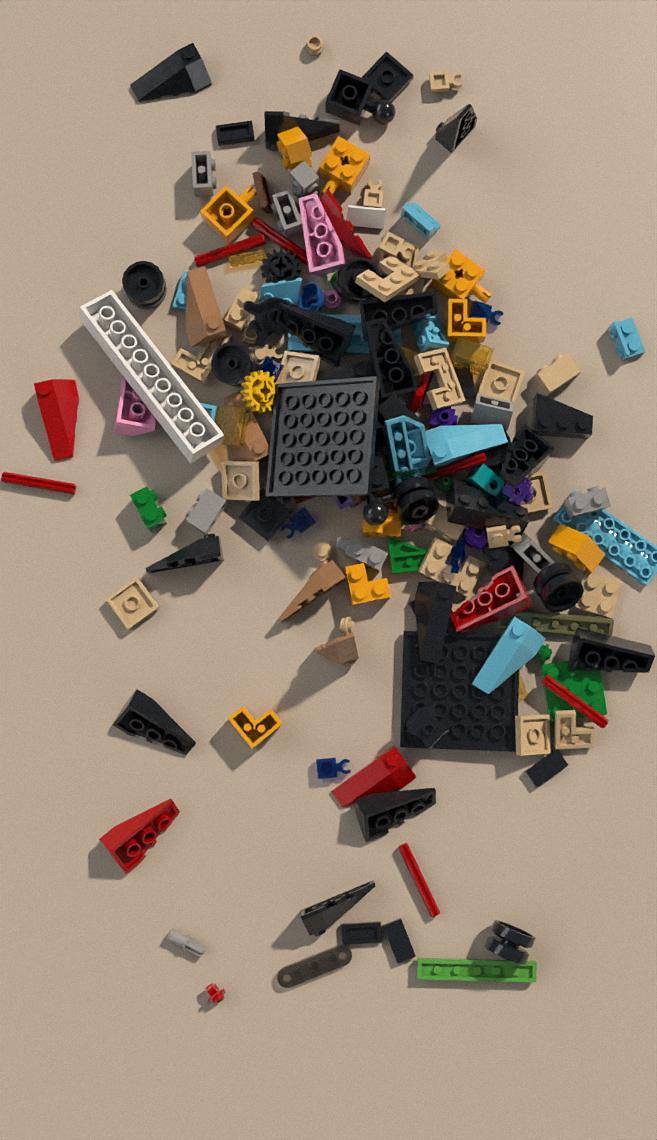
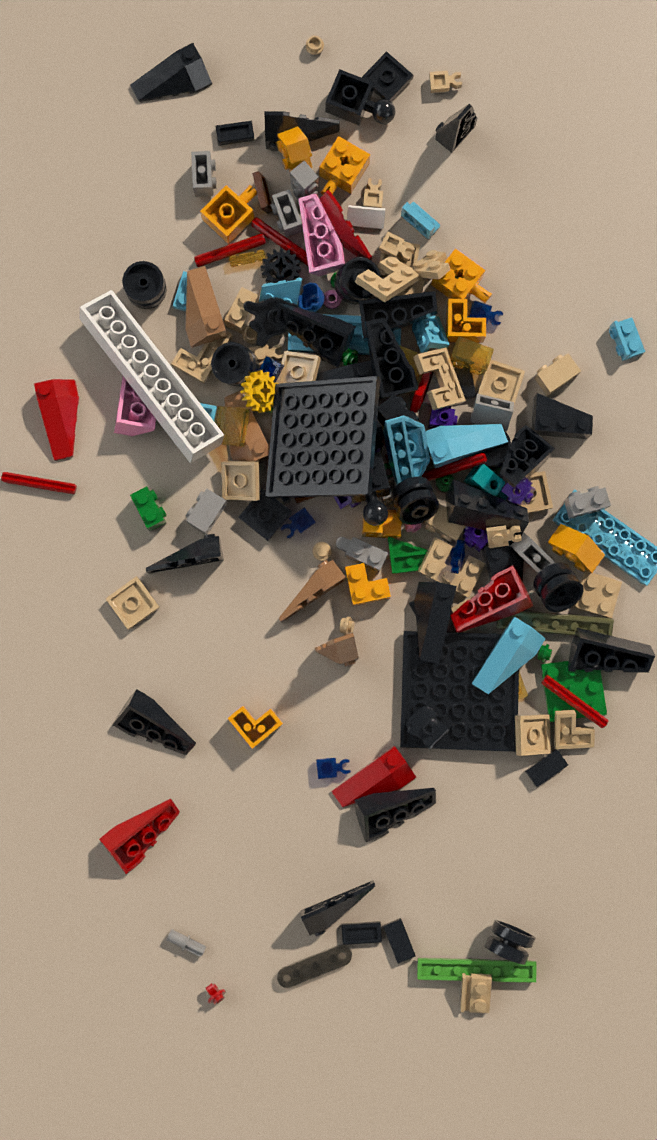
dark green piece [387,466,442,479] -> none
red axle [398,843,440,917] -> none
none -> green plate [341,349,359,366]
none -> tan plate [460,973,492,1013]

